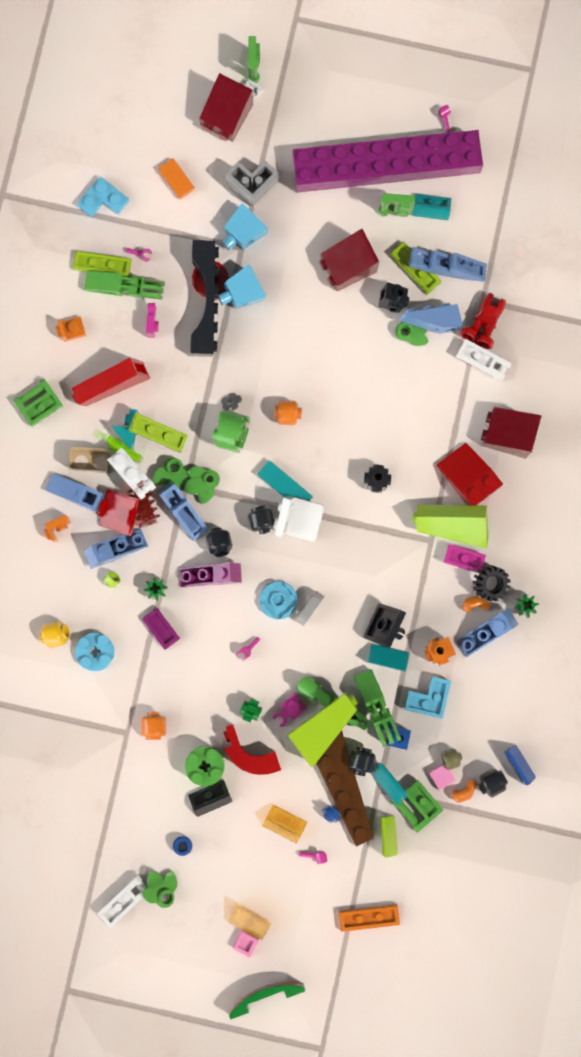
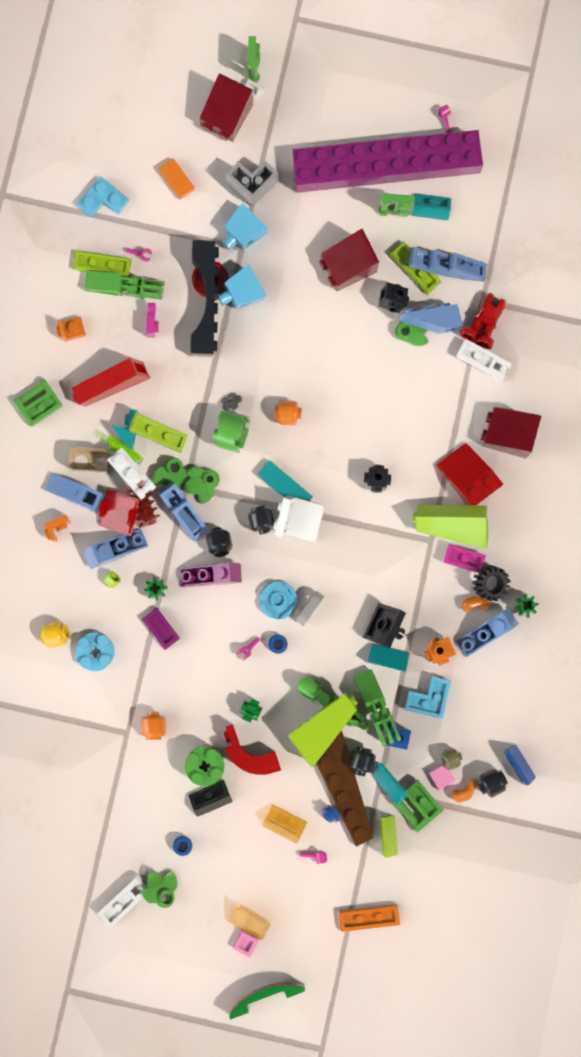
dark pink plate [273,693,307,727] -> none
none -> blue plate [268,634,288,654]

